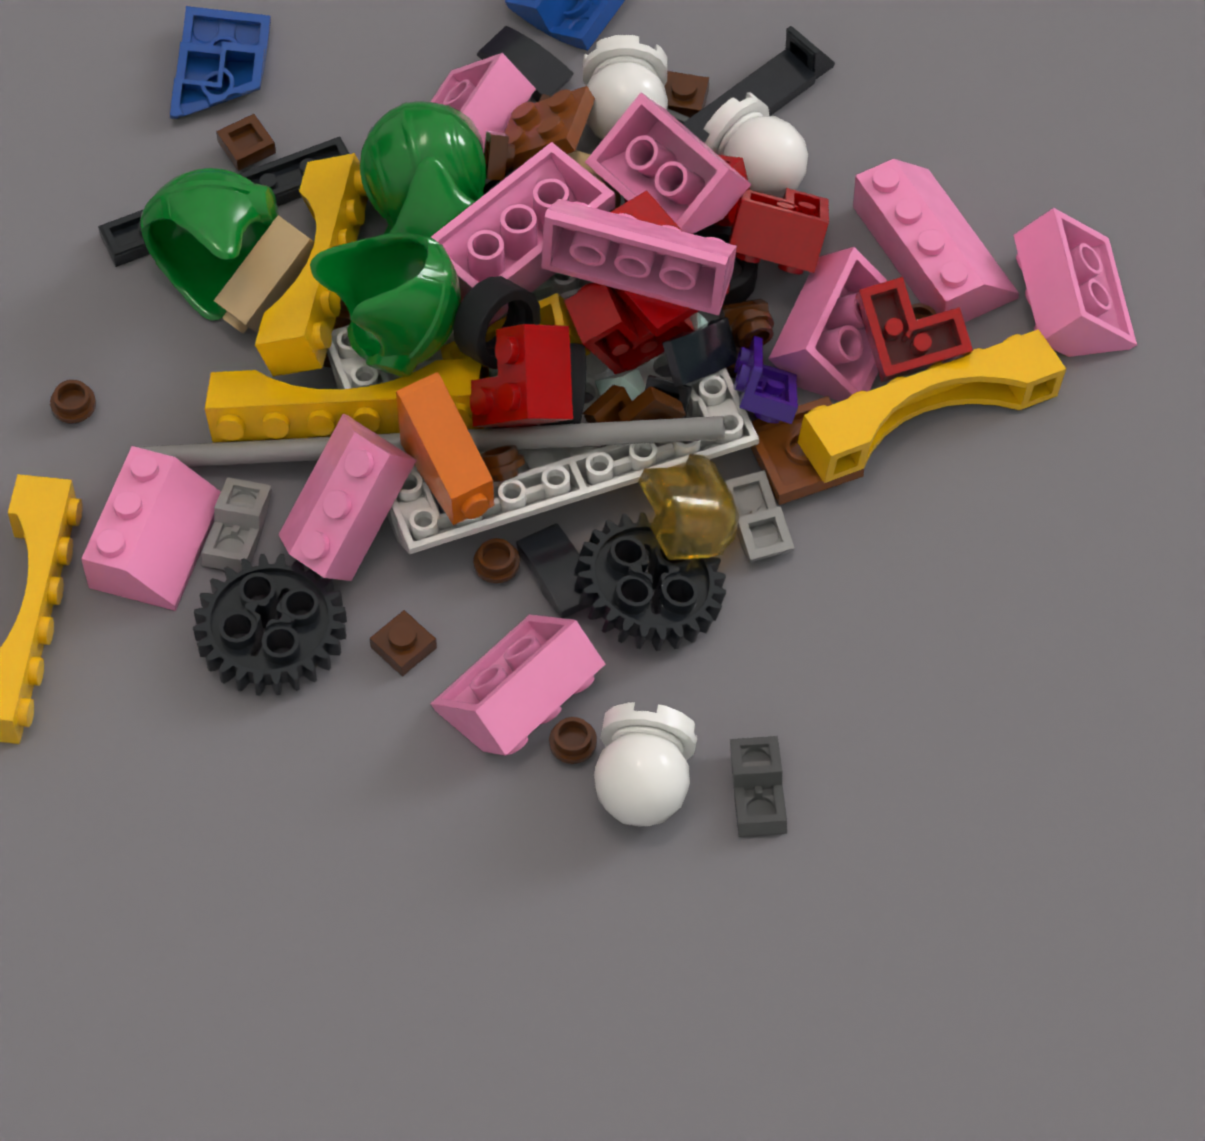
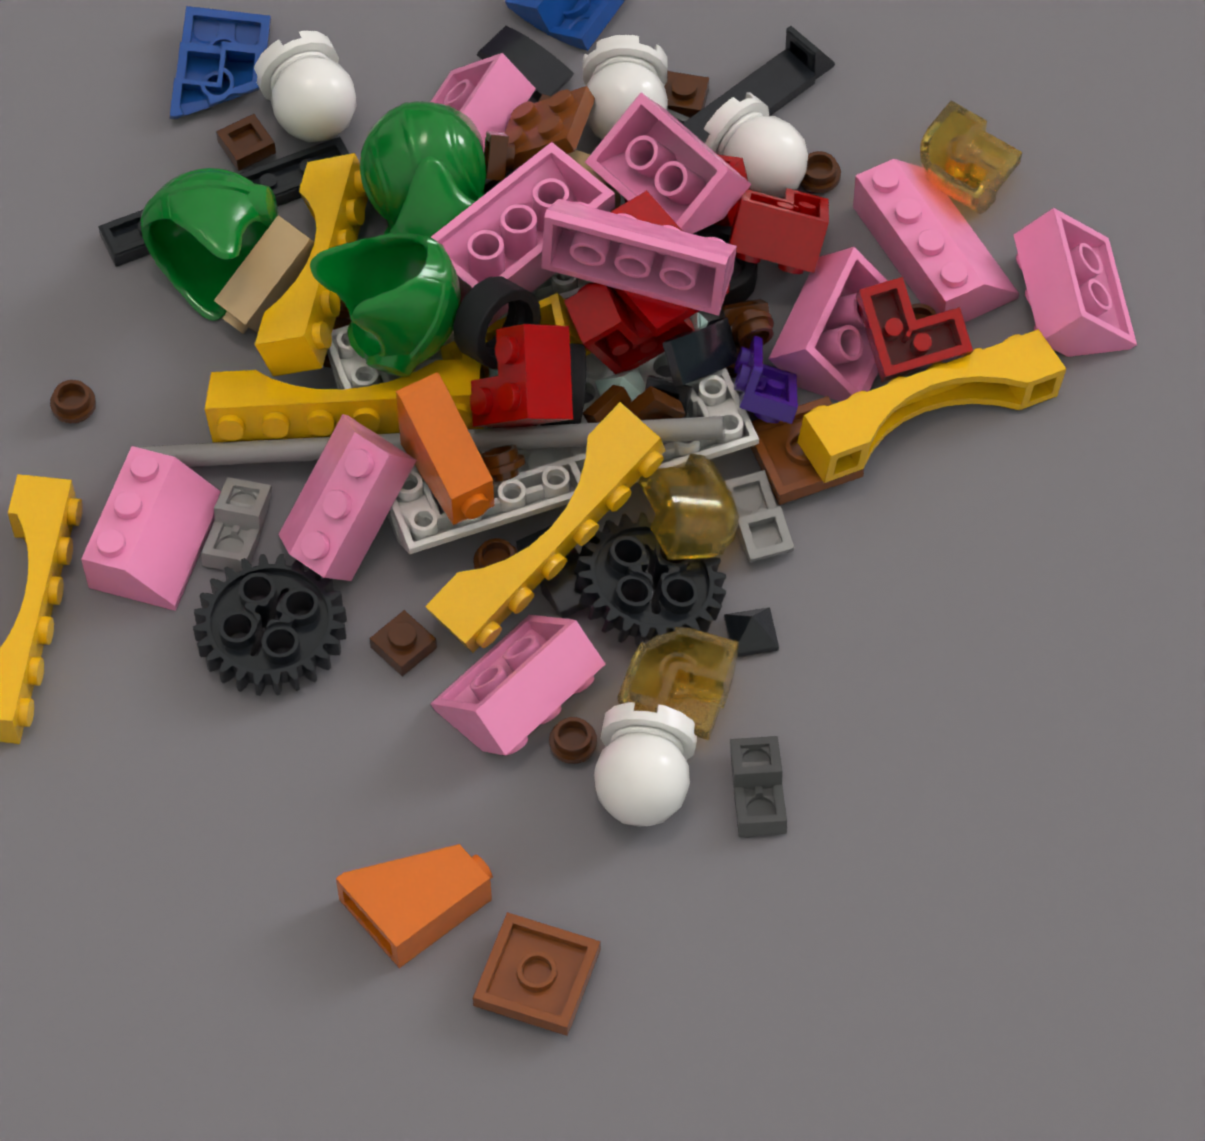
none -> white tile [254,30,357,142]
none -> orange slope [336,844,493,968]
none -> yellow arch [425,402,666,653]
none -> dark orange plate [473,912,601,1036]
none -> clear yellow brick [617,627,739,740]
none -> black slope [724,607,779,658]
none -> reddish brown plate [800,151,841,193]
none -> clear yellow brick [920,100,1022,214]

